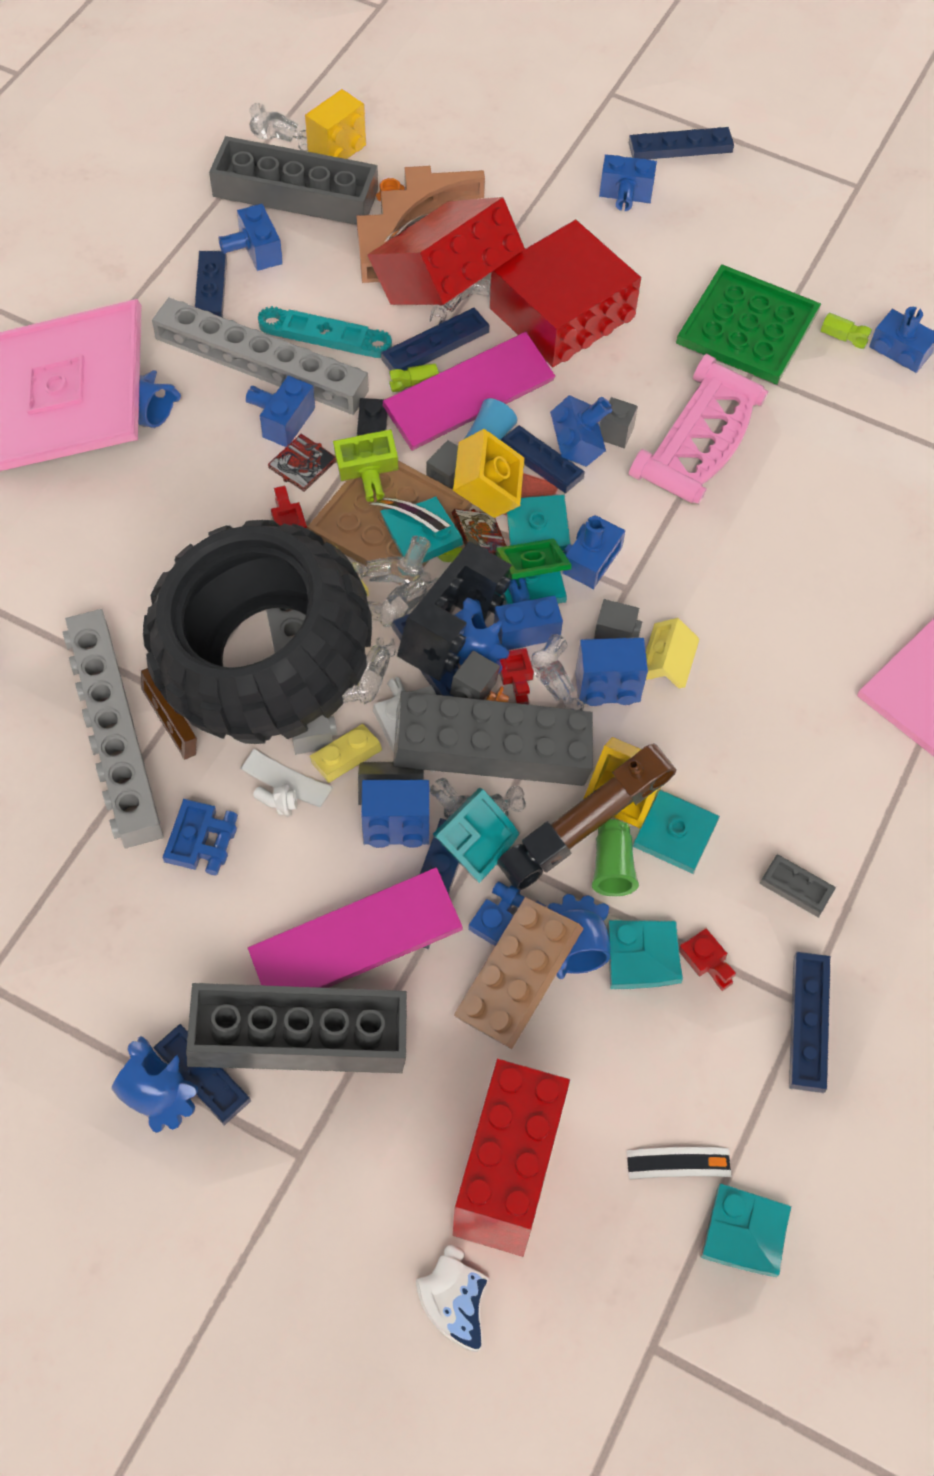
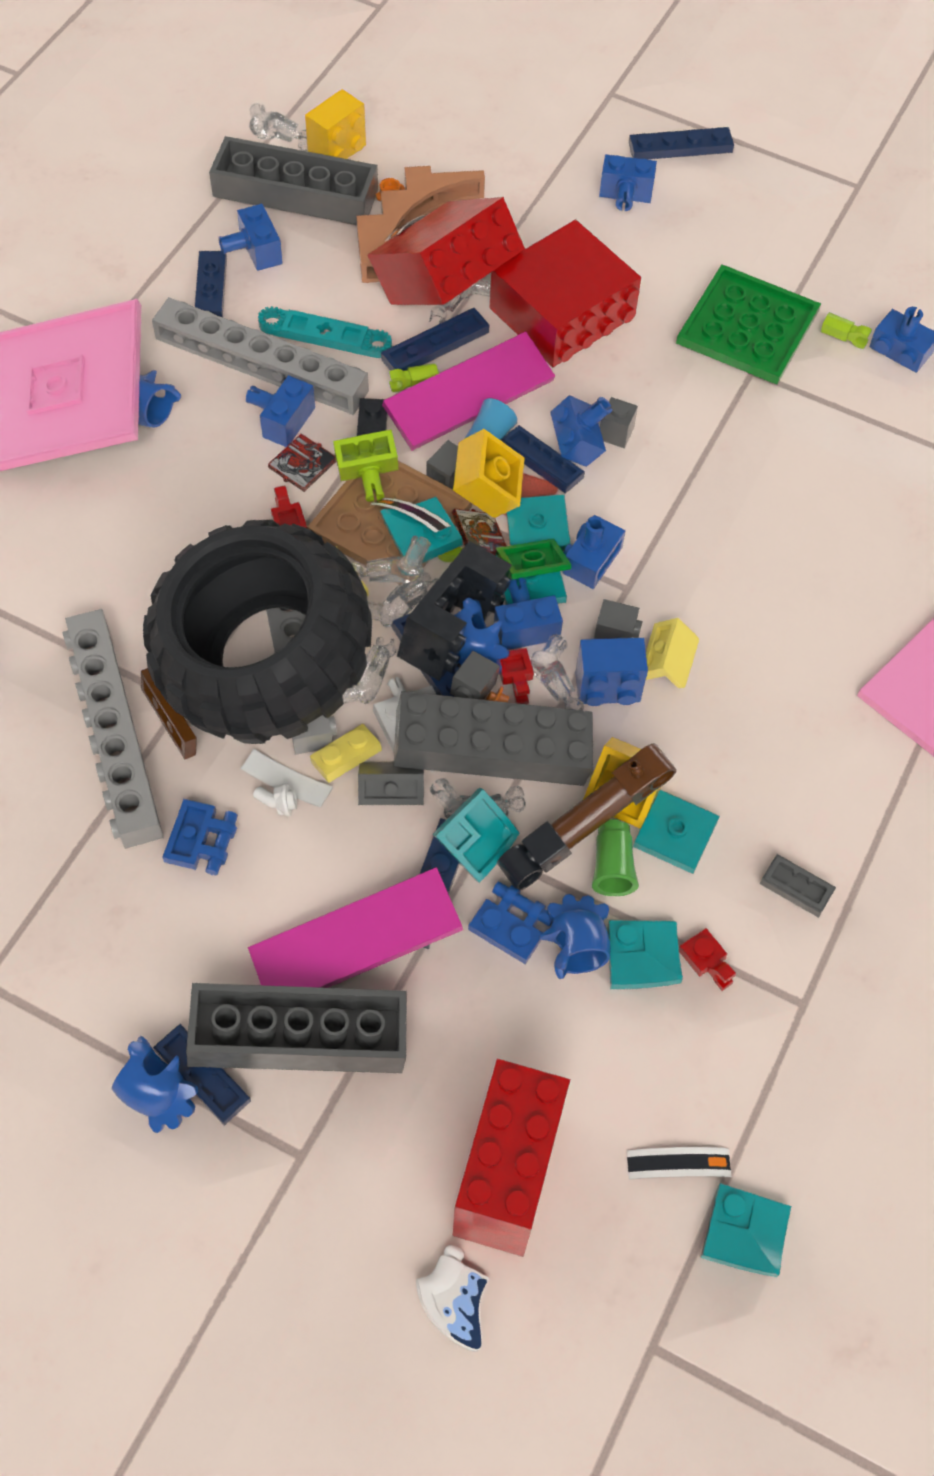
blue brick [361,780,429,848] -> none
medium nougat plate [454,897,584,1049] -> none
bright pink piece [629,354,769,504] -> none
dark blue plate [789,952,831,1093] -> none

